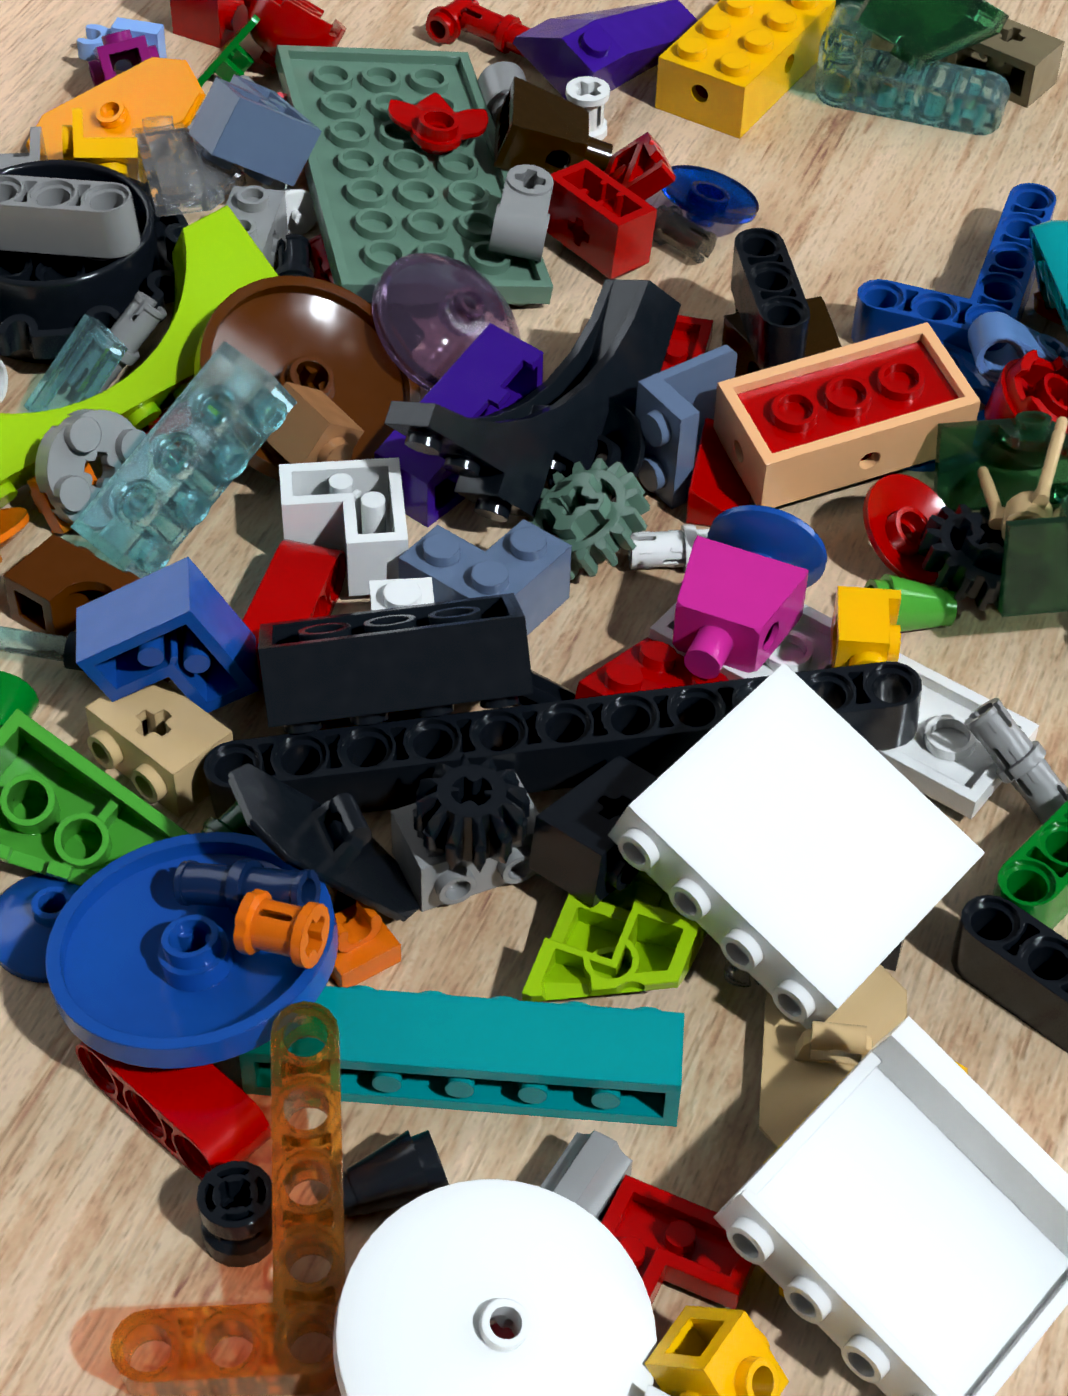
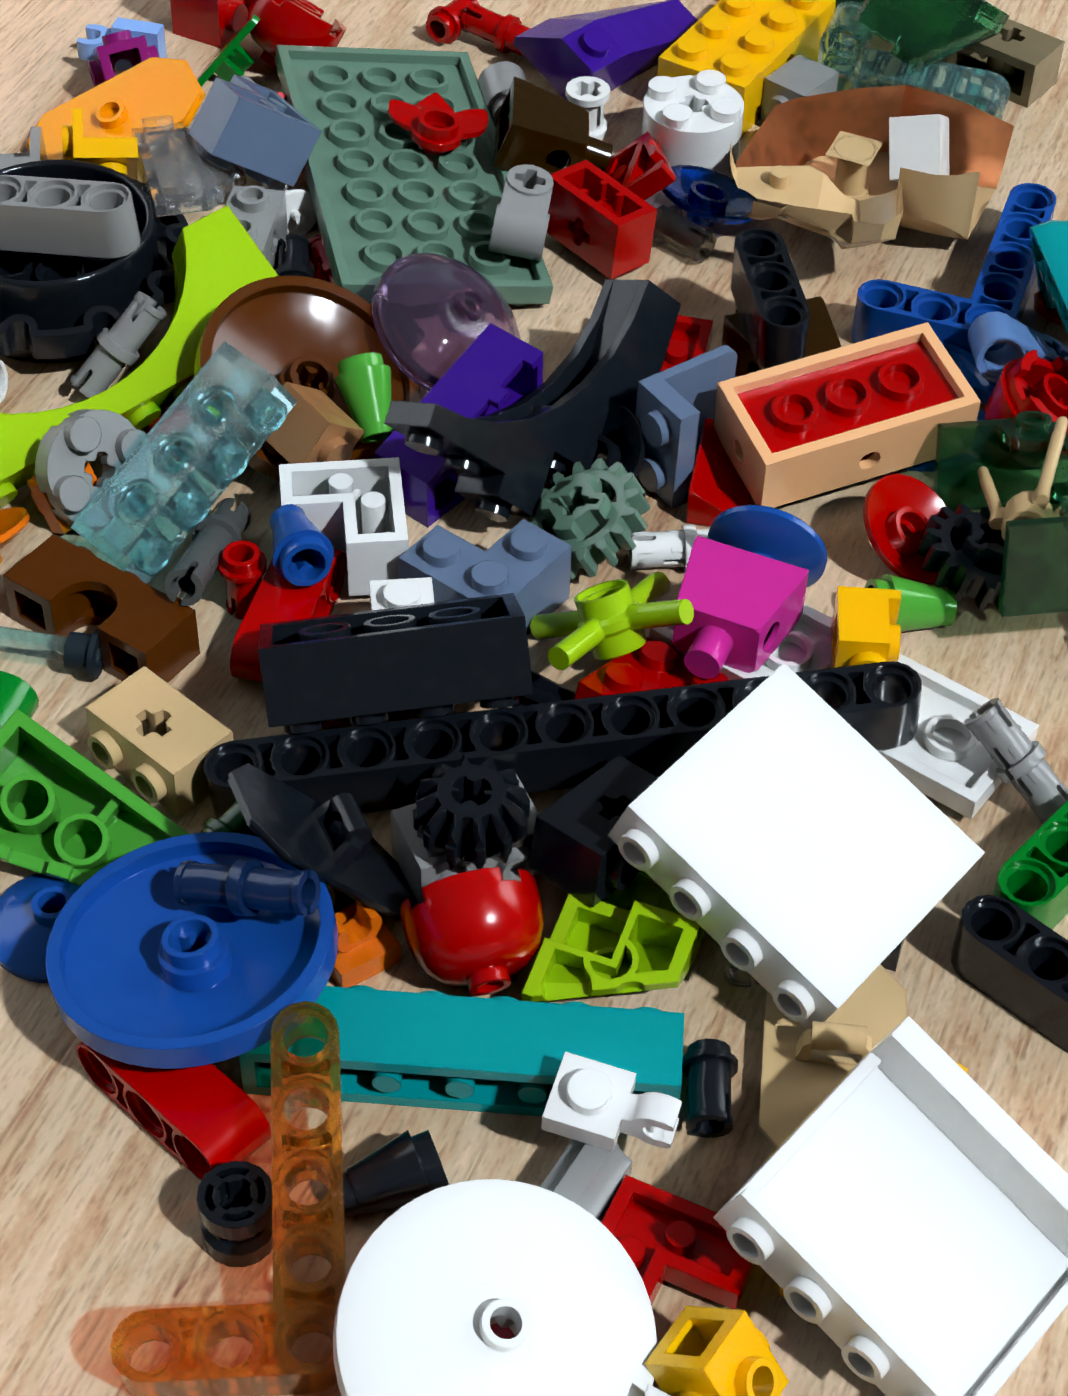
clear light blue tile [24,314,128,413] -> none
blue brick [76,557,259,713] -> none
orange bush [233,889,330,969] -> none
none -> dark grey pin [163,498,251,606]
none -> red pin [218,540,267,619]
none -> blue cone [270,504,334,586]
none -> bright green cone [334,352,394,443]
none -> red cylinder [400,867,544,996]
none -> lime bar [530,571,694,670]
none -> white plate [541,1052,682,1152]
none -> white brick [641,70,744,184]
none -> black pin [682,1039,738,1138]
none -> piece [730,85,1014,249]
none -> light grey brick [760,54,839,122]
none -> white brick [889,114,950,182]

